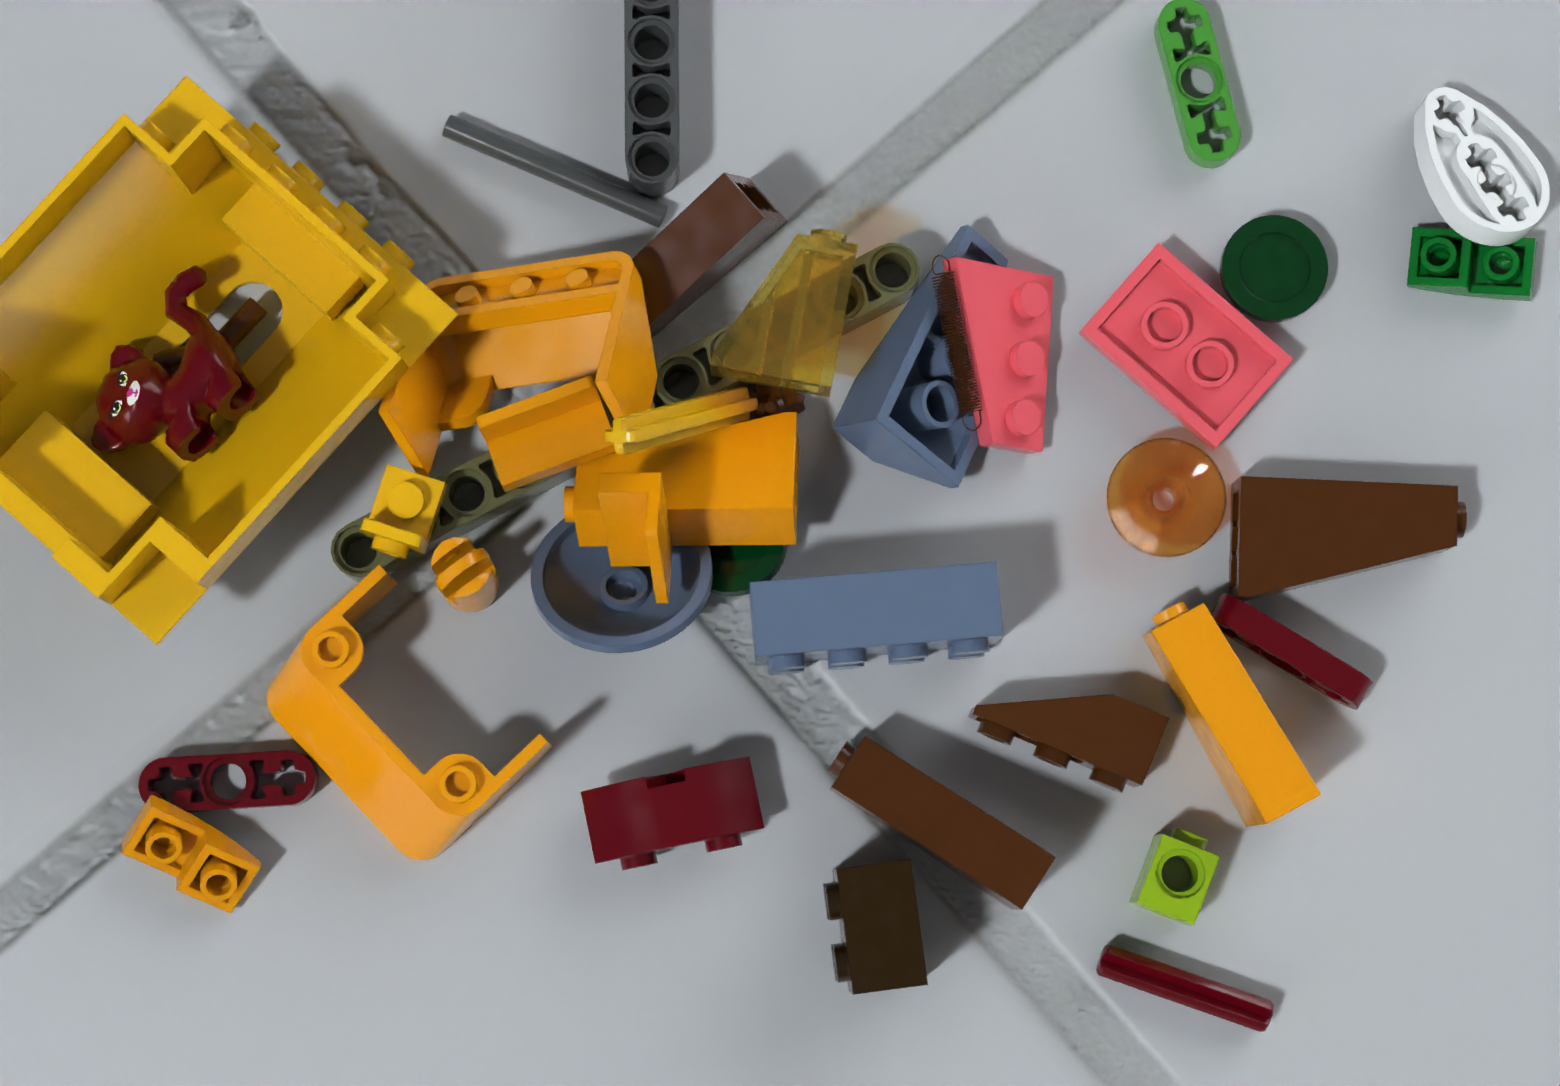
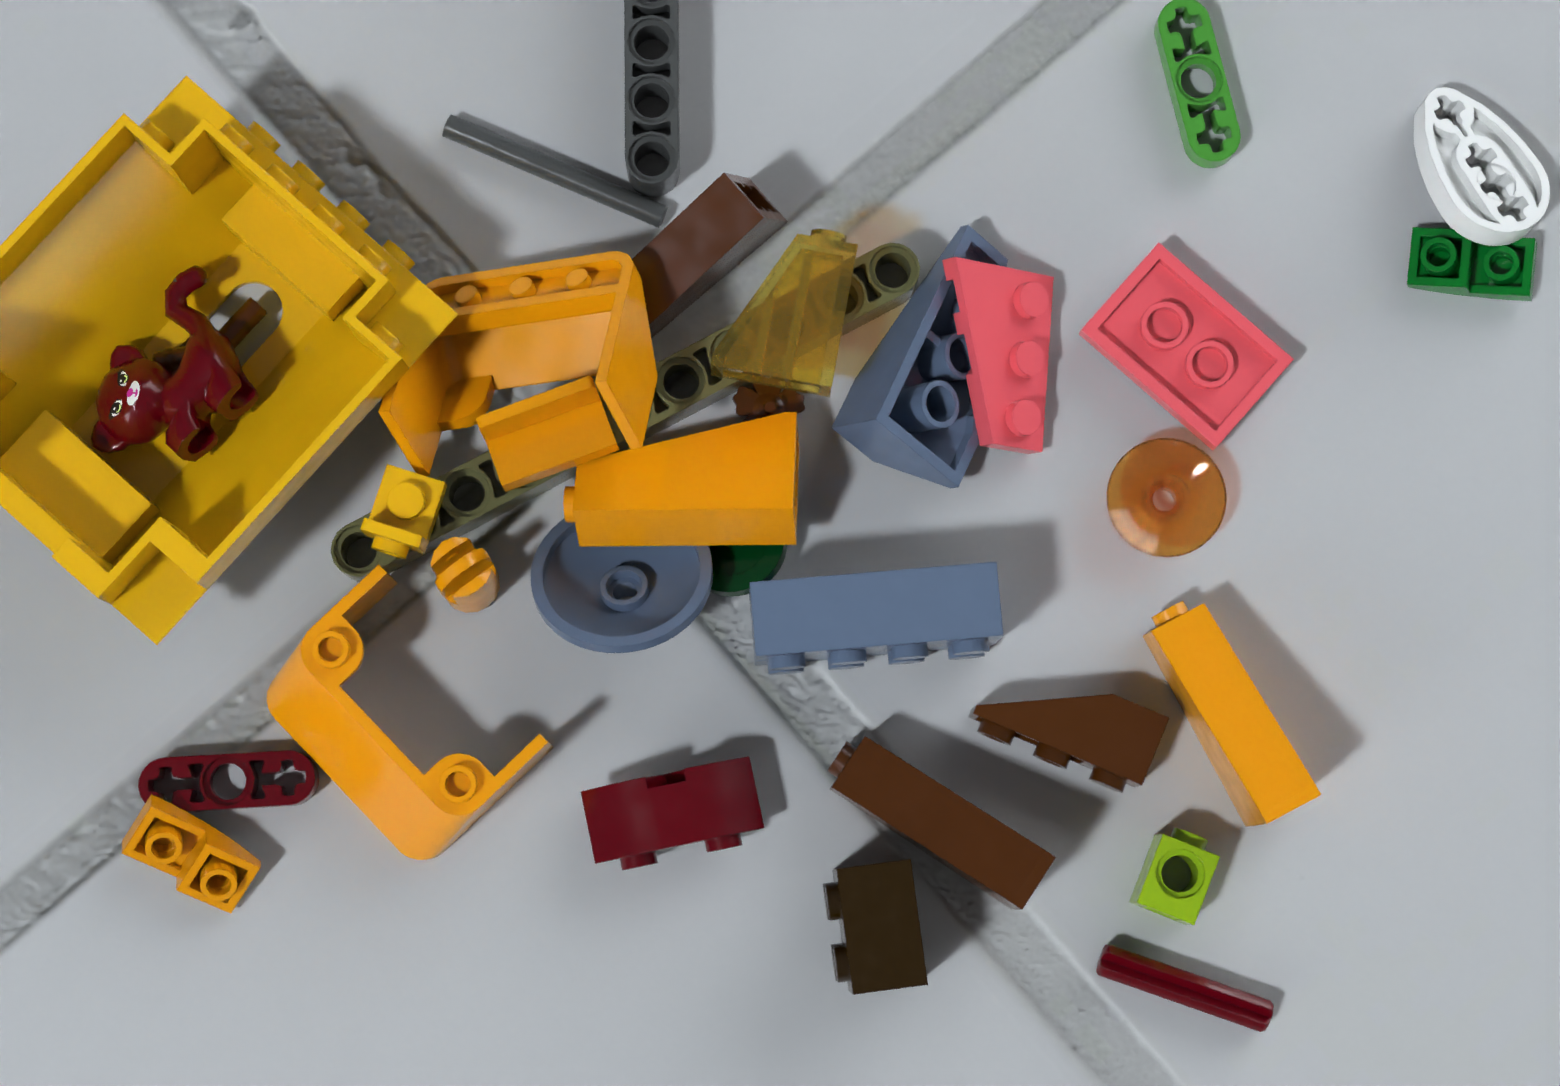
light orange panel [597,472,673,604] -> none
yellow axle [605,386,758,455] -> none
reddish brown piece [931,255,982,431] -> none
dark red beam [1211,593,1373,710] -> none
dark green piece [1220,215,1328,323] -> none
reddish brown slope [1228,476,1467,602] -> none

